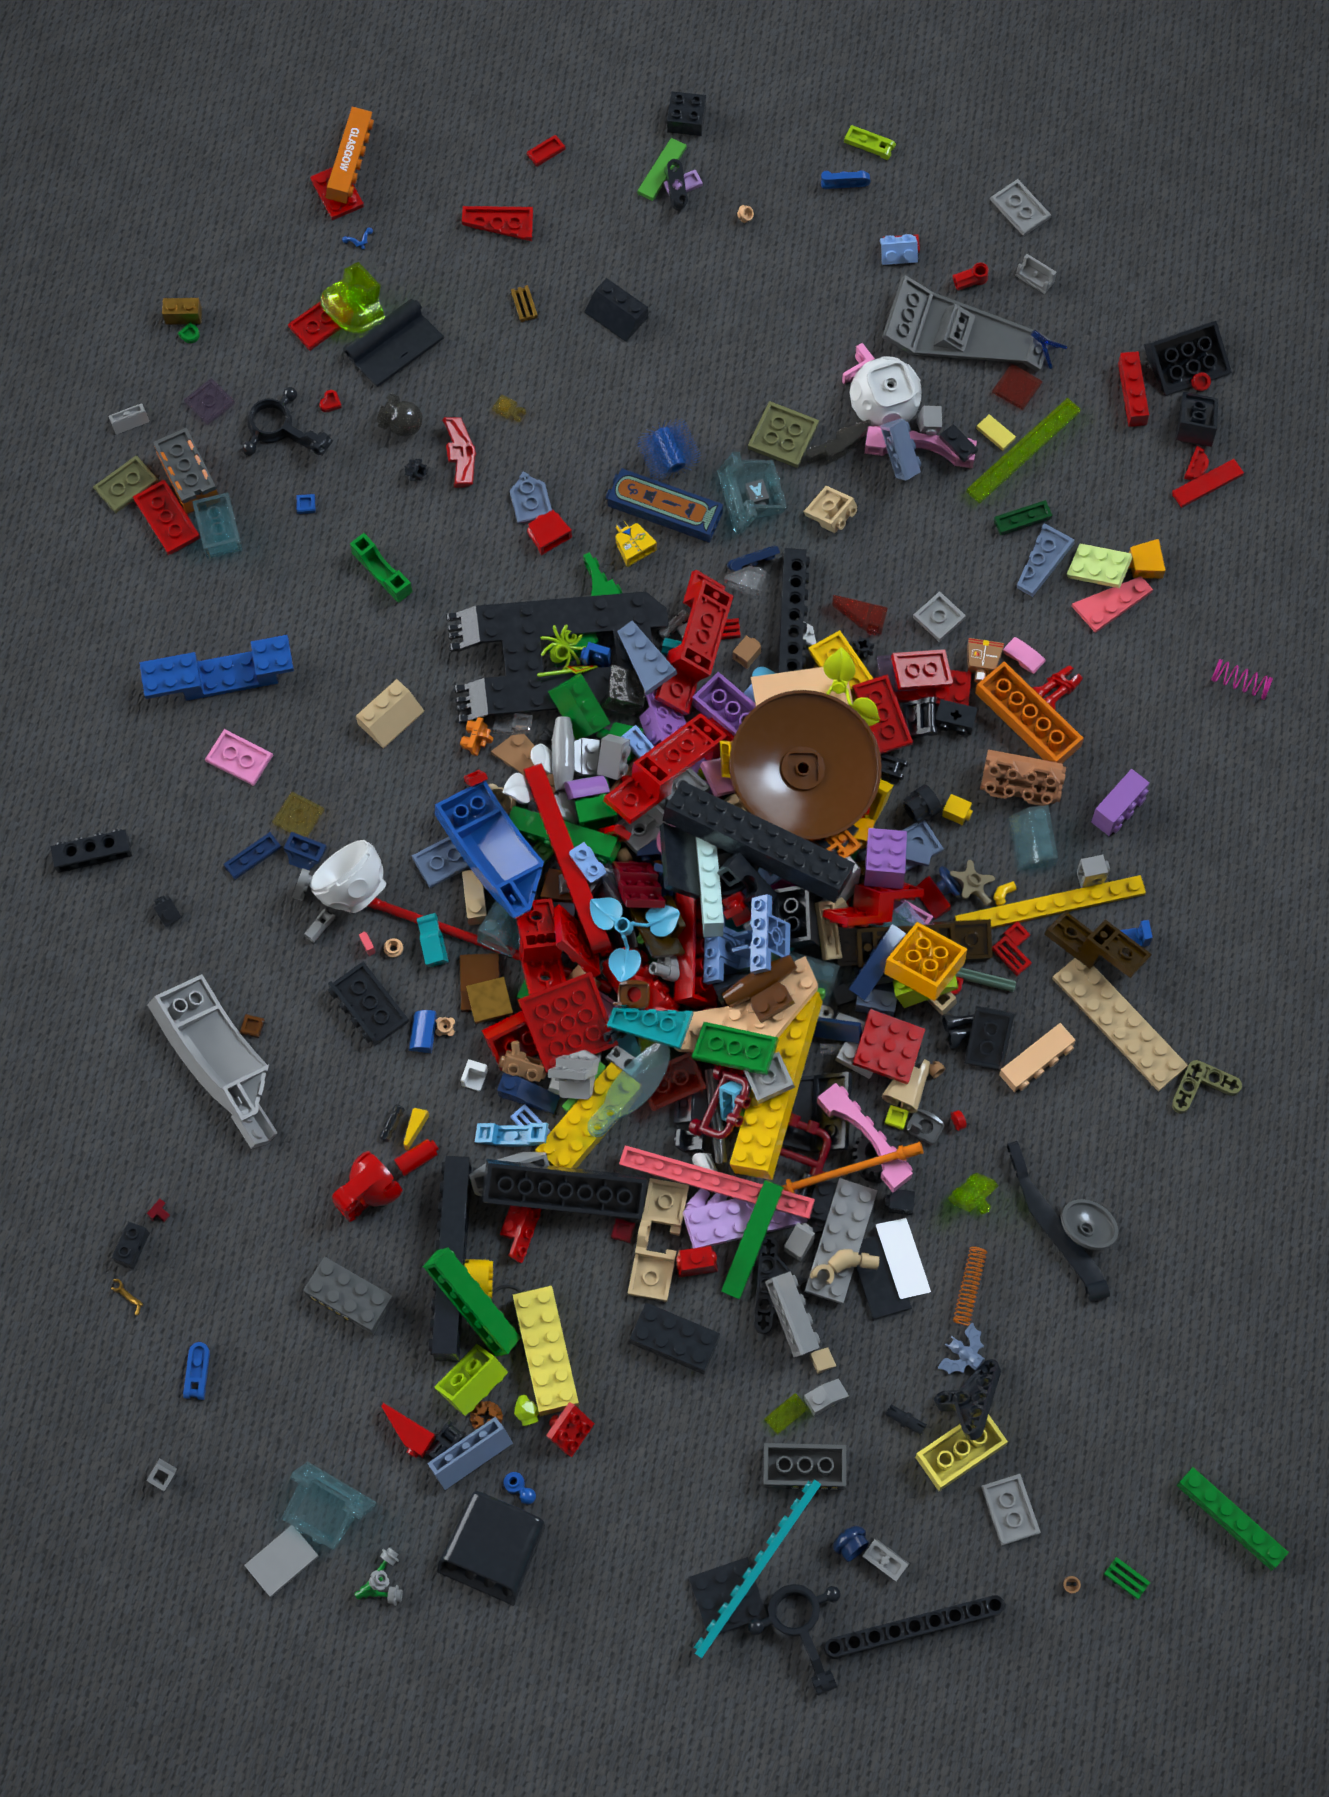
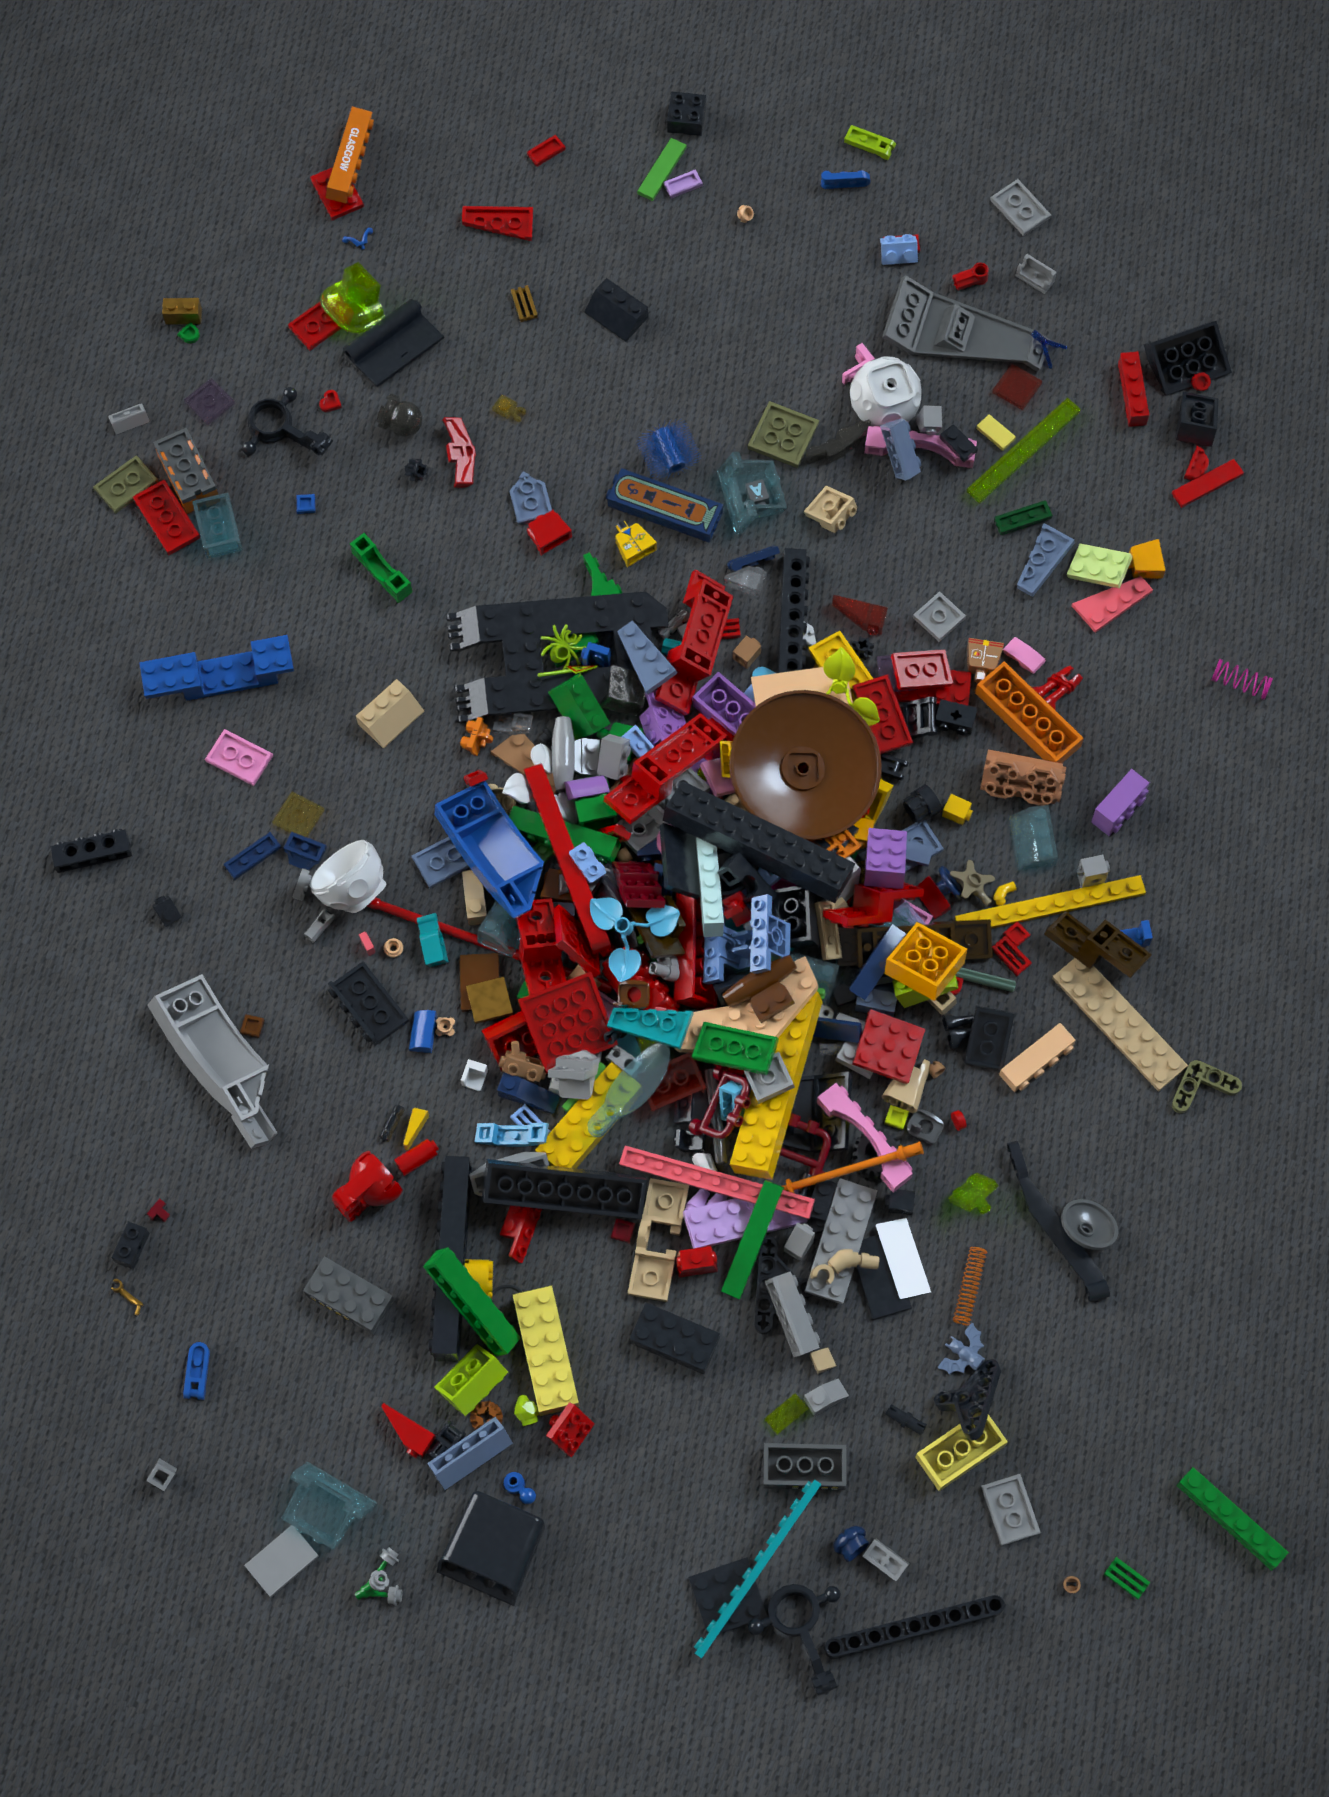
black beam [664,159,688,210] -> none

